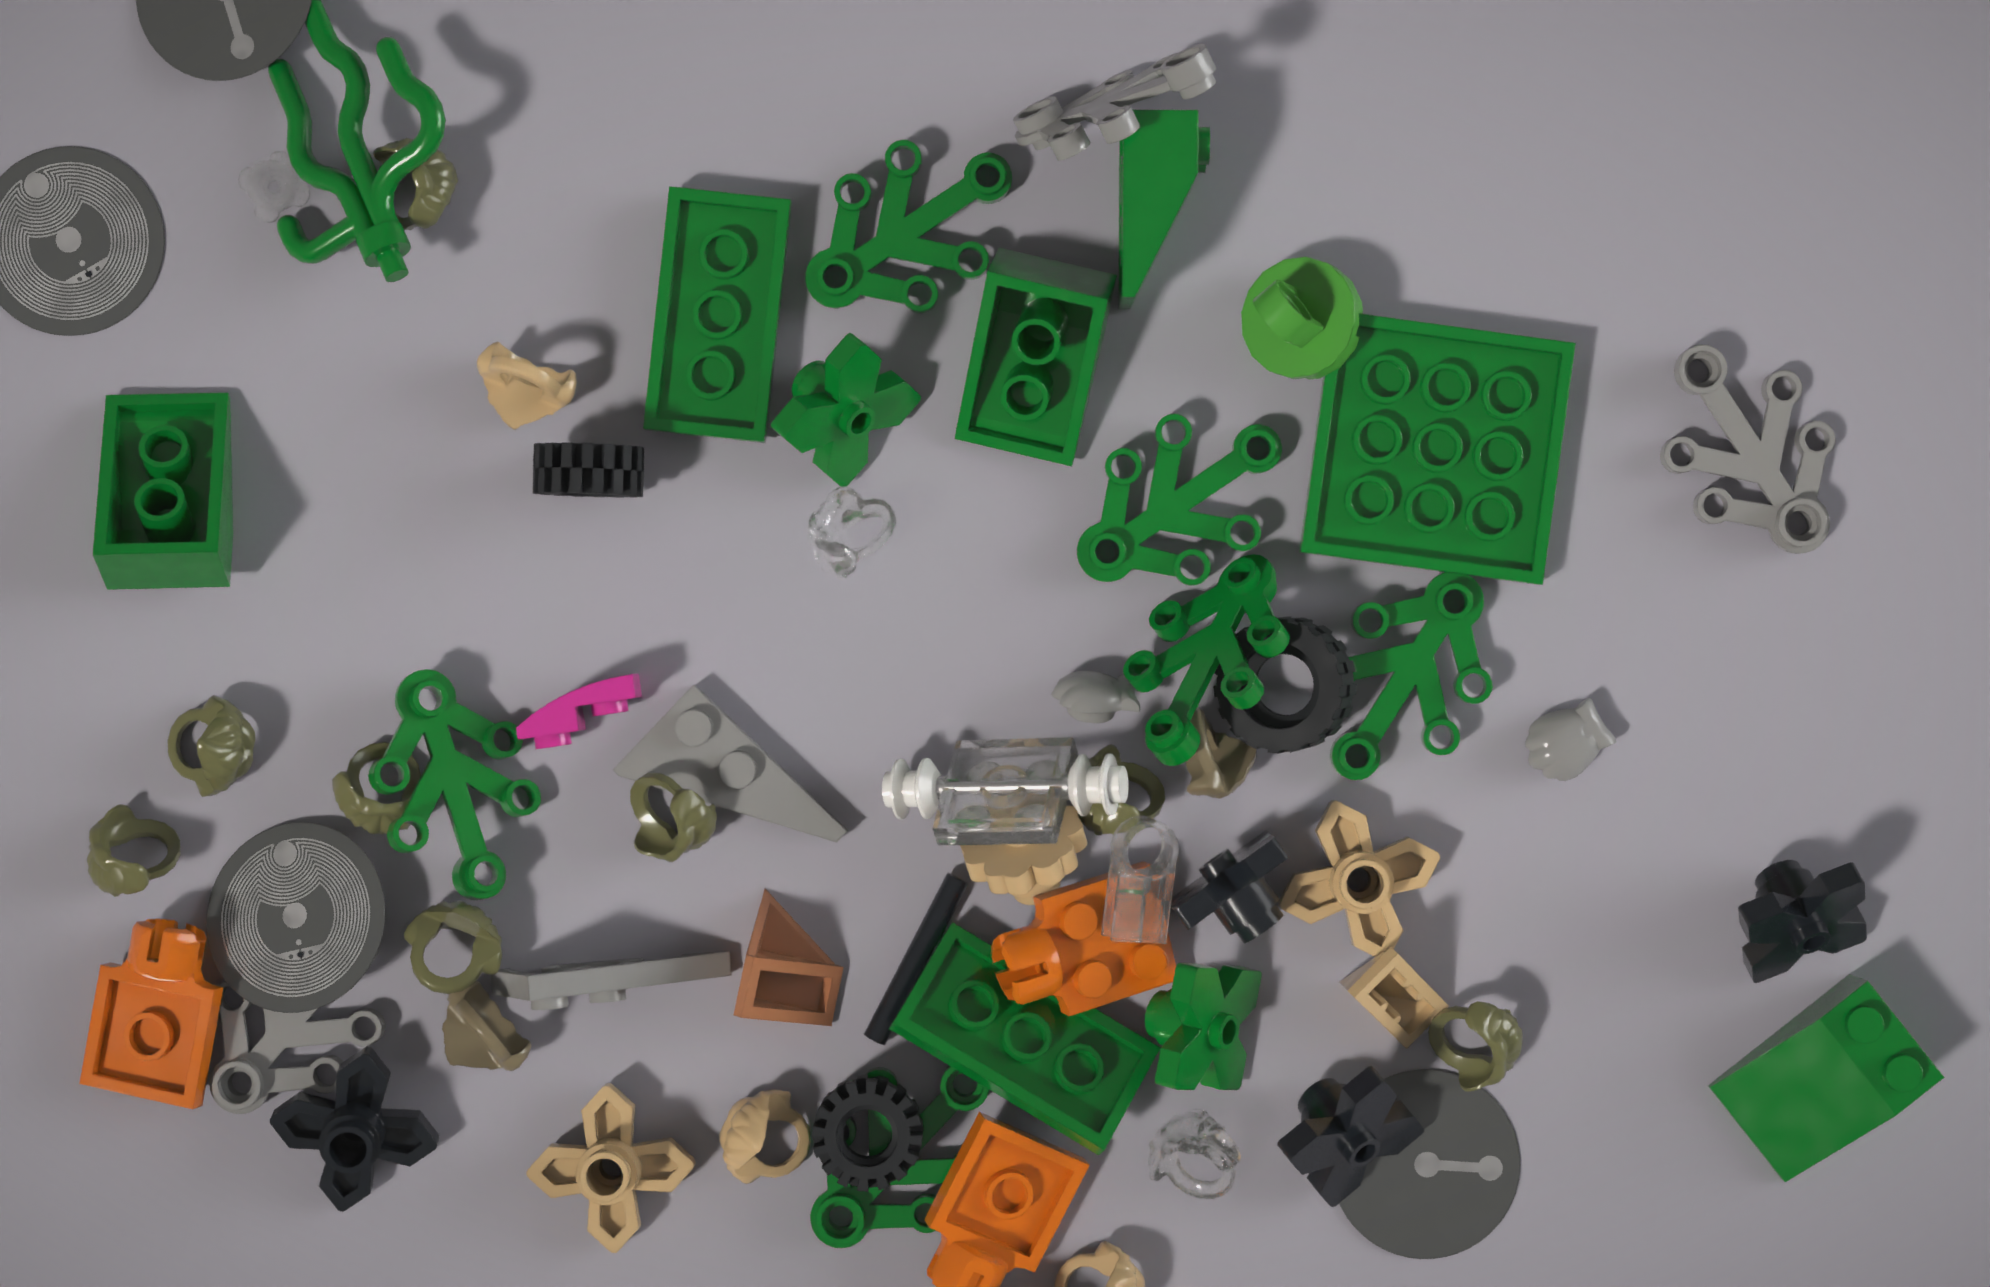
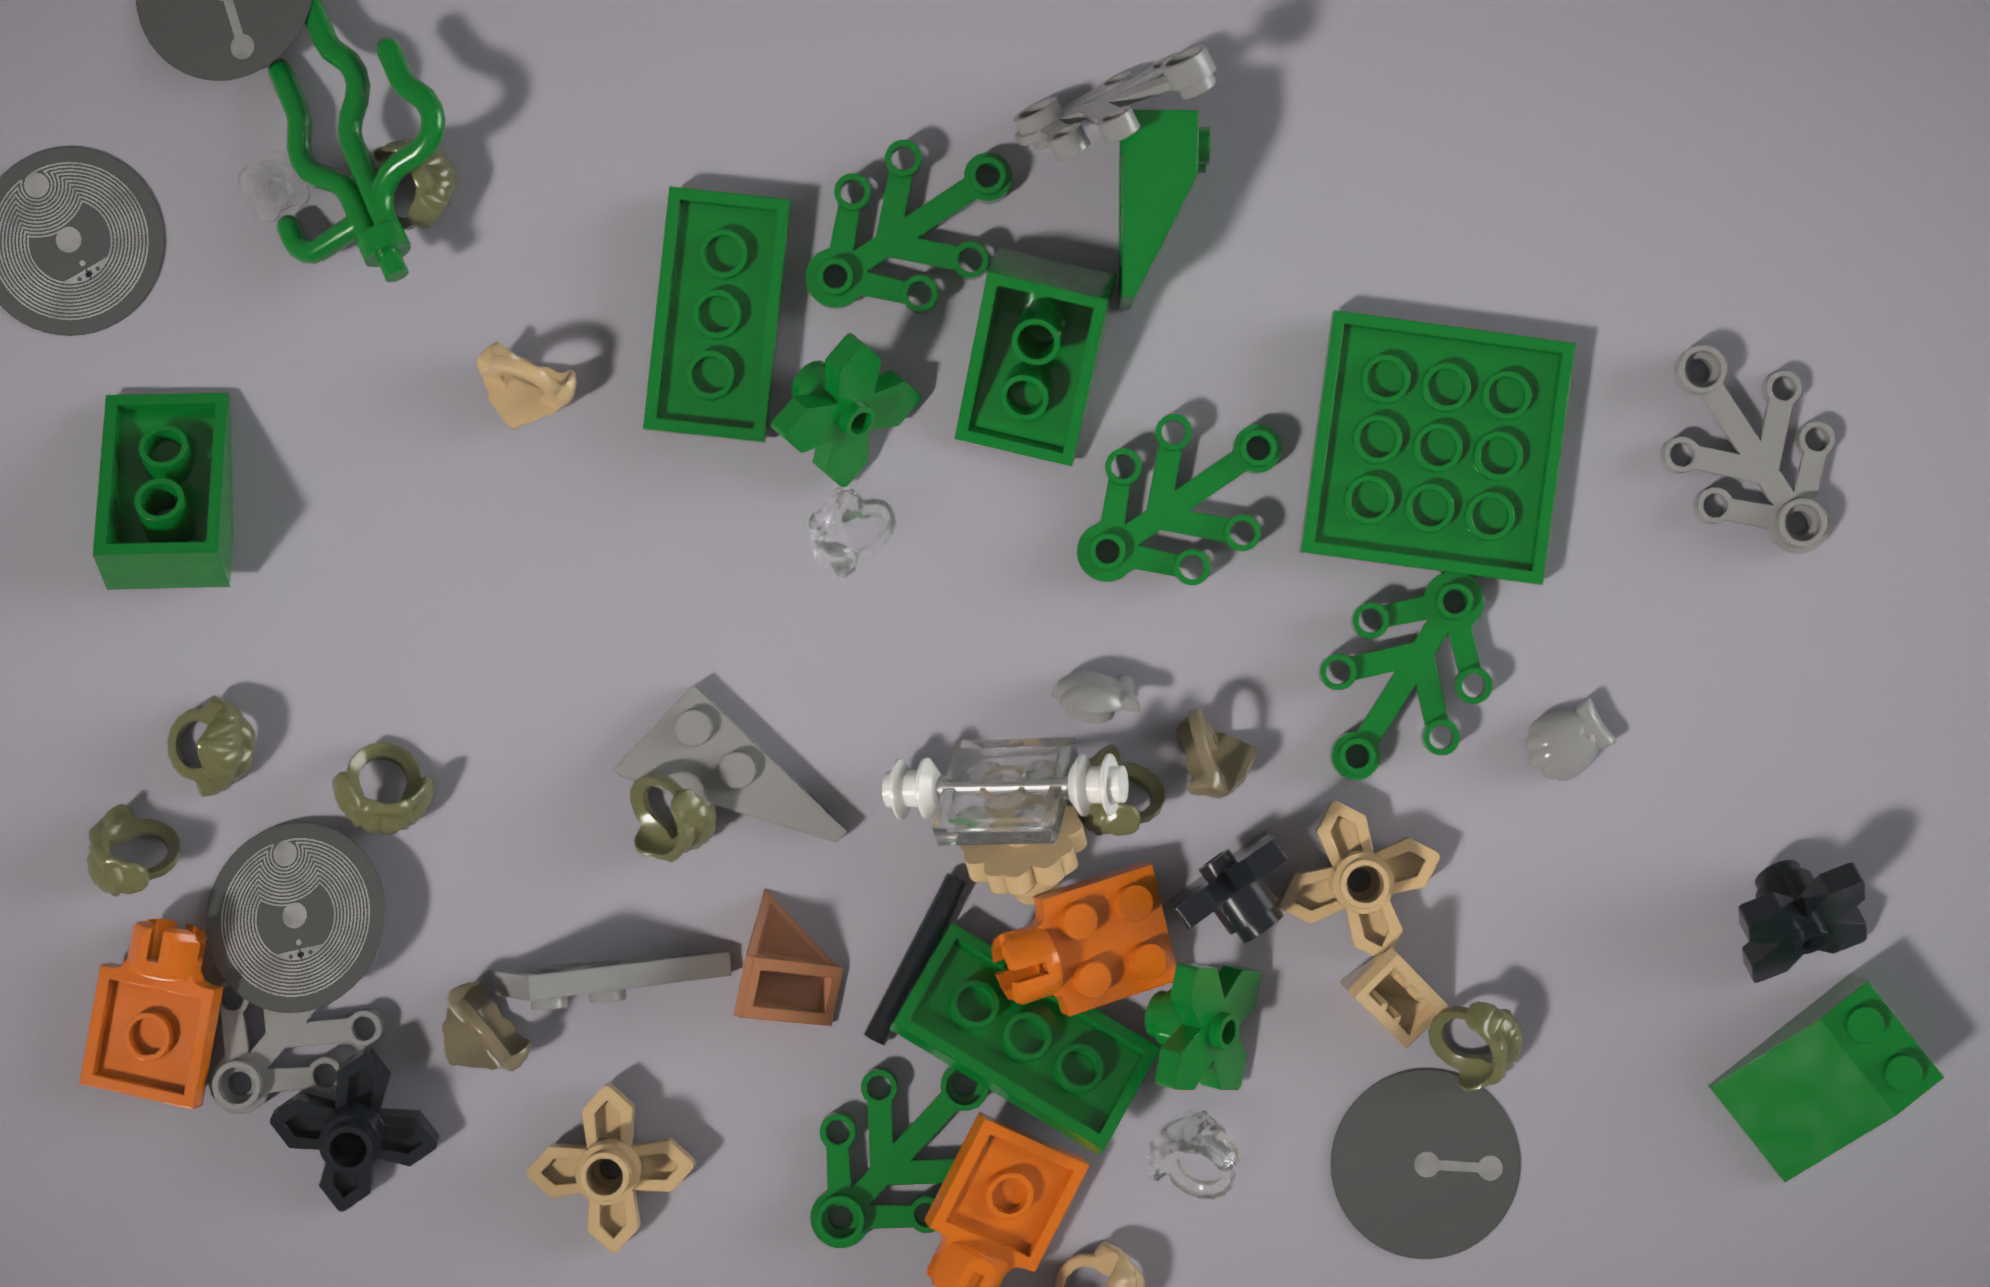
green plant [368,669,541,901] -> none
olive piece [404,900,502,994] -> none
dark pink slope [516,673,642,749] -> none
black tyre [533,442,644,498] -> none
tan piece [719,1089,811,1184] -> none
black tyre [812,1075,924,1192] -> none
clear piece [1101,815,1179,944] -> none
green plant [1123,554,1290,766] -> none
black tyre [1213,616,1357,754] -> none
bright green tile [1241,257,1363,380] -> none
black plant [1277,1066,1424,1207] -> none

